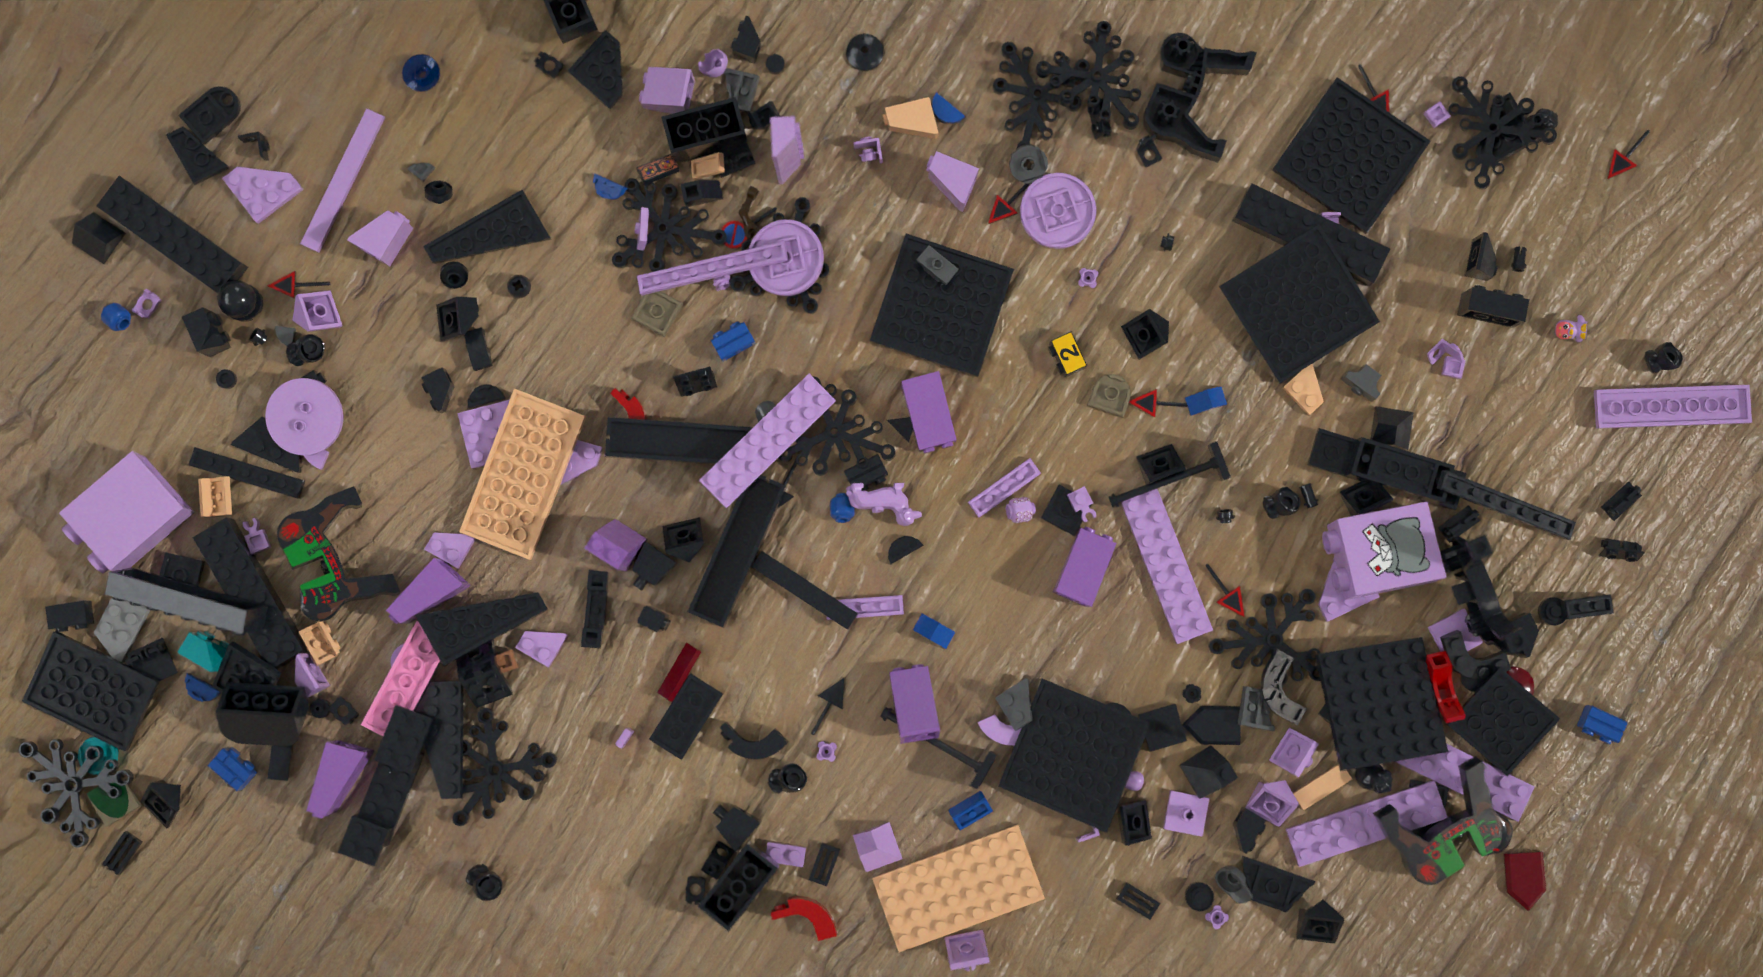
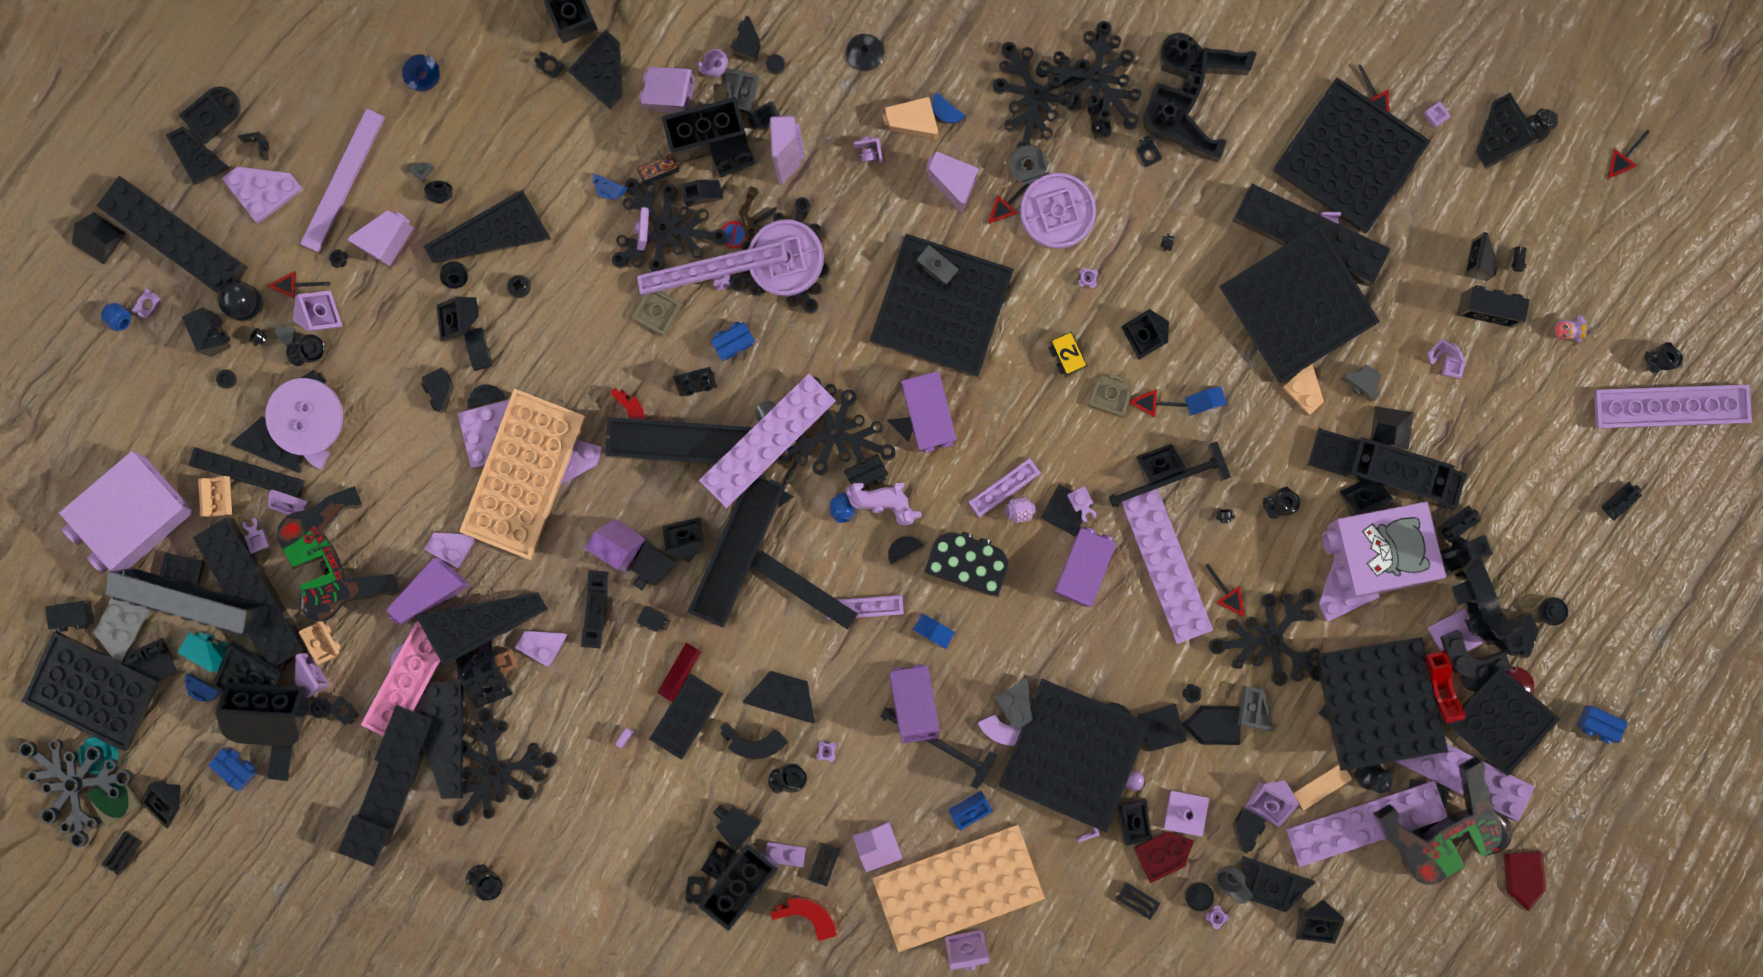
medium lavender slope [306,740,374,818] -> none
light nougat tile [691,152,725,180] -> none
black piece [811,678,844,735] -> none
black slope [1179,745,1238,799] -> none
black plate [1261,648,1307,726] -> none
lavender tile [1269,728,1319,777] -> none
black pin [1299,483,1319,509] -> none
black tile [1436,470,1576,540] -> none
black plant [1449,76,1557,190] -> none
black tile [1560,594,1614,620] -> none
black hinge [1599,538,1645,562] -> none
none -> lavender plate [268,490,308,515]
none -> black plate [329,250,348,268]
none -> black wing [743,671,815,724]
none -> black brick [924,531,1008,597]
none -> dark red tile [1133,831,1194,883]

